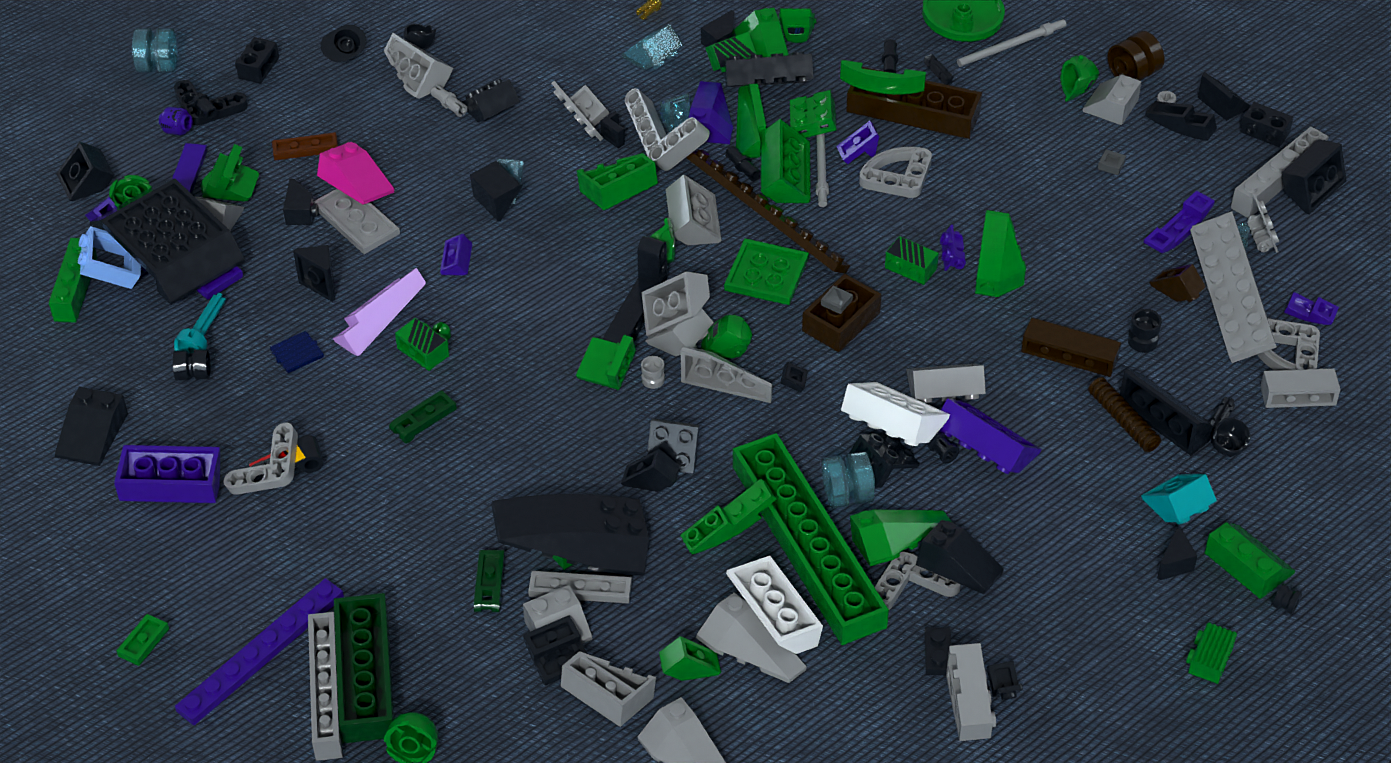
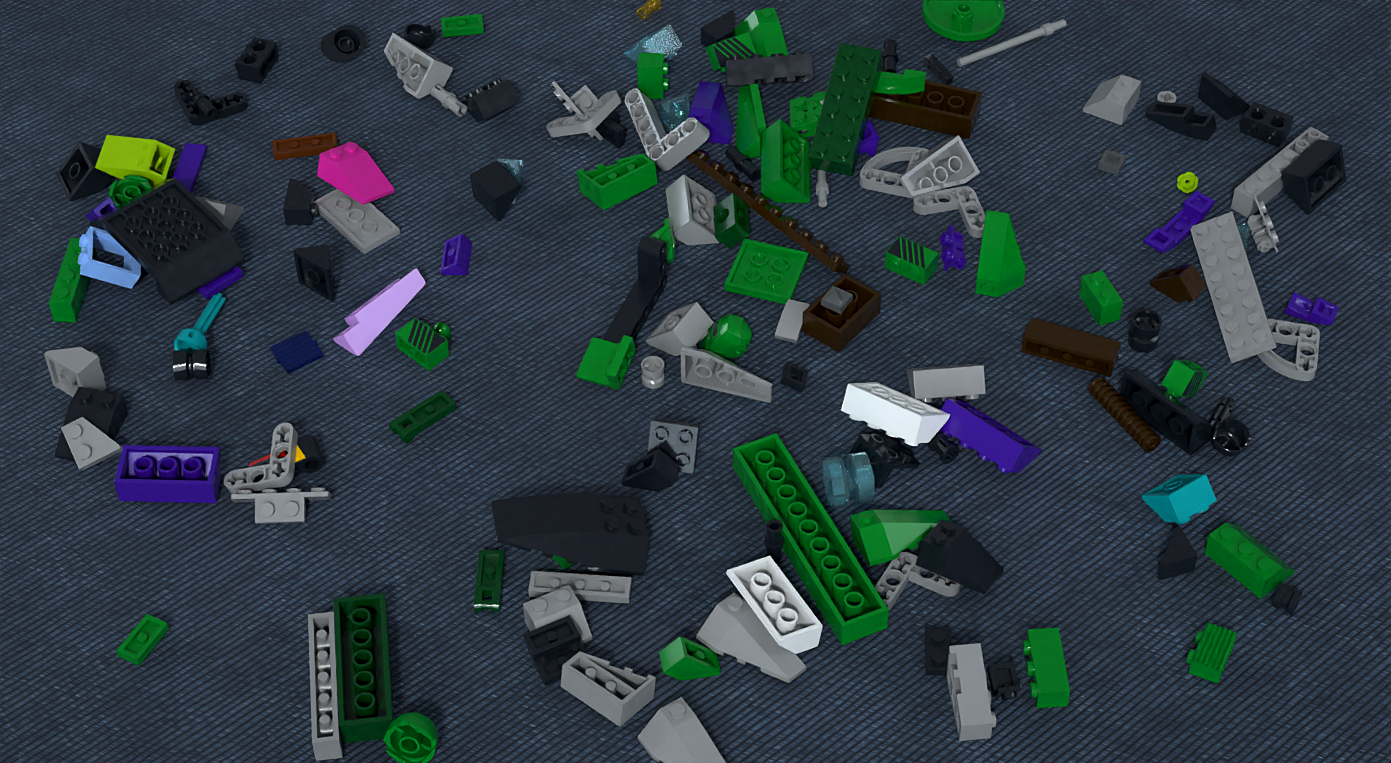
clear light blue wheel [132,28,177,72] -> none
dark purple head [159,107,193,135] -> none
dark purple plate [175,578,344,725] -> none
green piece [201,144,259,202] -> none
light grey slope [642,271,710,336] -> none
green slope [680,479,776,554] -> none
green helmet [779,8,817,43] -> none
green helmet [1060,55,1099,102] -> none
dark brown wheel [1107,31,1165,81] -> none
light grey brick [1260,369,1340,408] -> none
none -> light grey slope [44,347,107,397]
none -> light grey wing [61,417,122,471]
none -> lime slope [95,135,175,187]
none -> light grey bracket [231,488,332,524]
none -> green plate [441,14,484,37]
none -> light grey beam [546,90,621,137]
none -> green brick [637,53,669,99]
none -> dark green brick [713,193,750,248]
none -> black pin [764,520,784,563]
none -> light grey slope [775,299,810,343]
none -> dark green brick [808,43,884,176]
none -> light grey wedge [899,135,980,197]
none -> light grey beam [913,186,985,238]
none -> green brick [1022,628,1070,708]
none -> green brick [1079,270,1123,326]
none -> green brick [1161,360,1209,398]
none -> lime plate [1177,172,1198,193]

